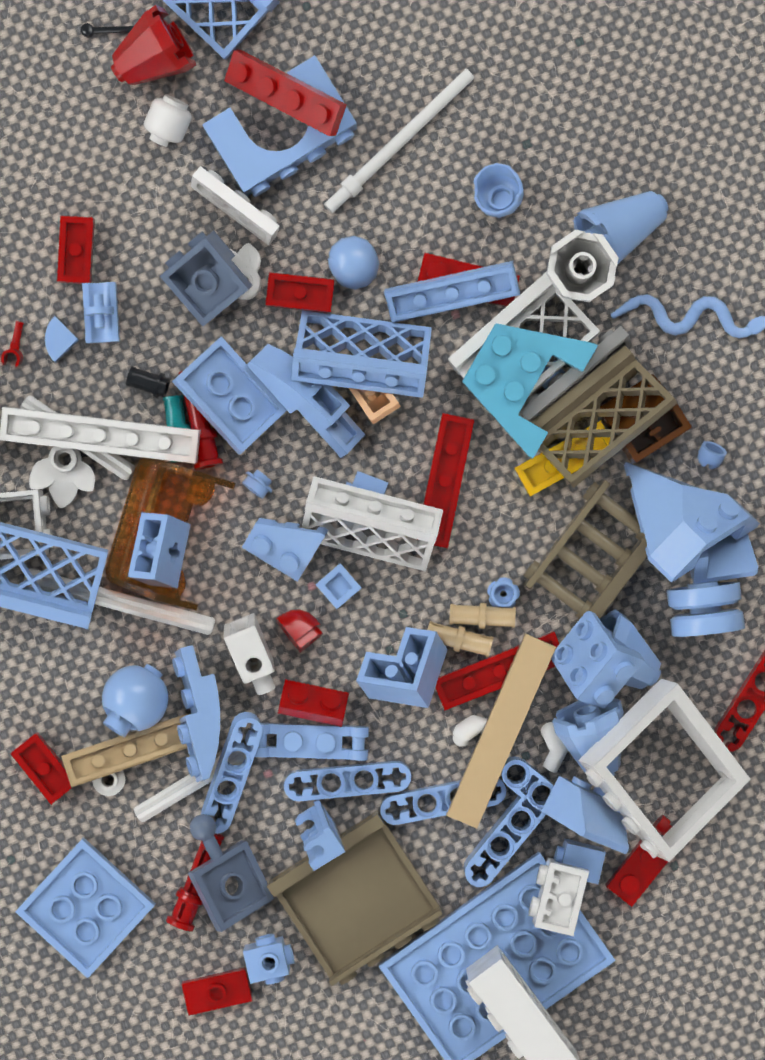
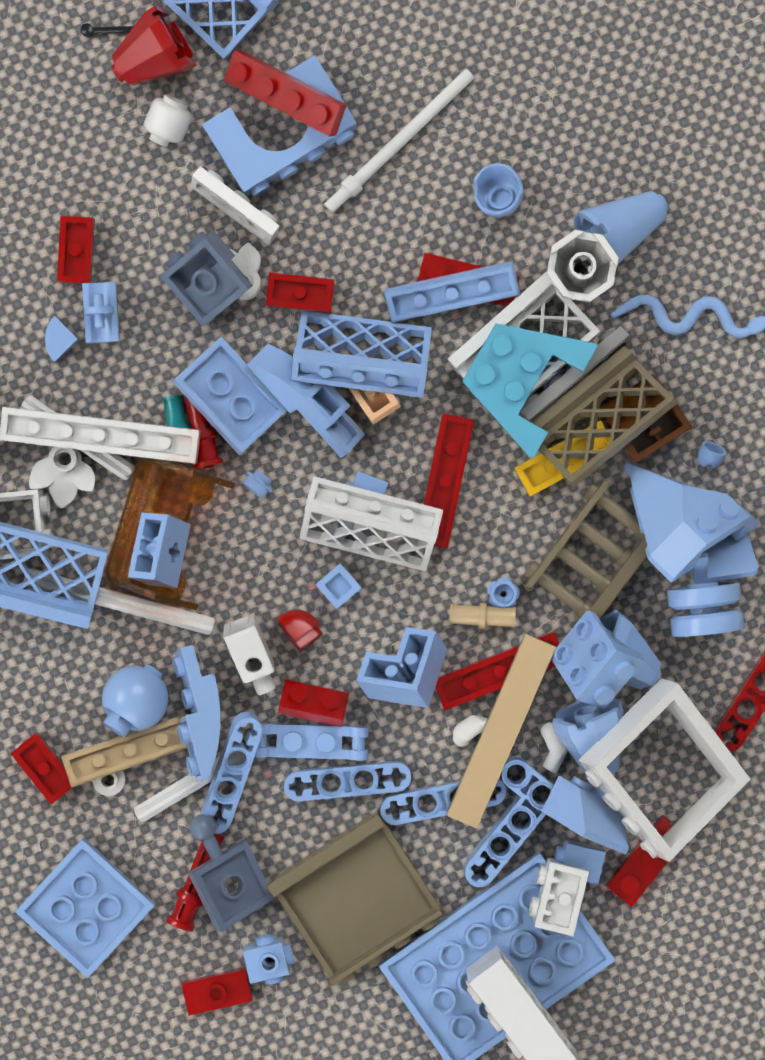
red hand [1,321,24,368] -> none
black pin [126,366,170,399] -> none
light blue wing [242,518,329,582] -> none
light blue hinge [295,800,345,871] -> none
light blue hair [328,235,379,290] -> none
tan pin [428,621,494,657] -> none

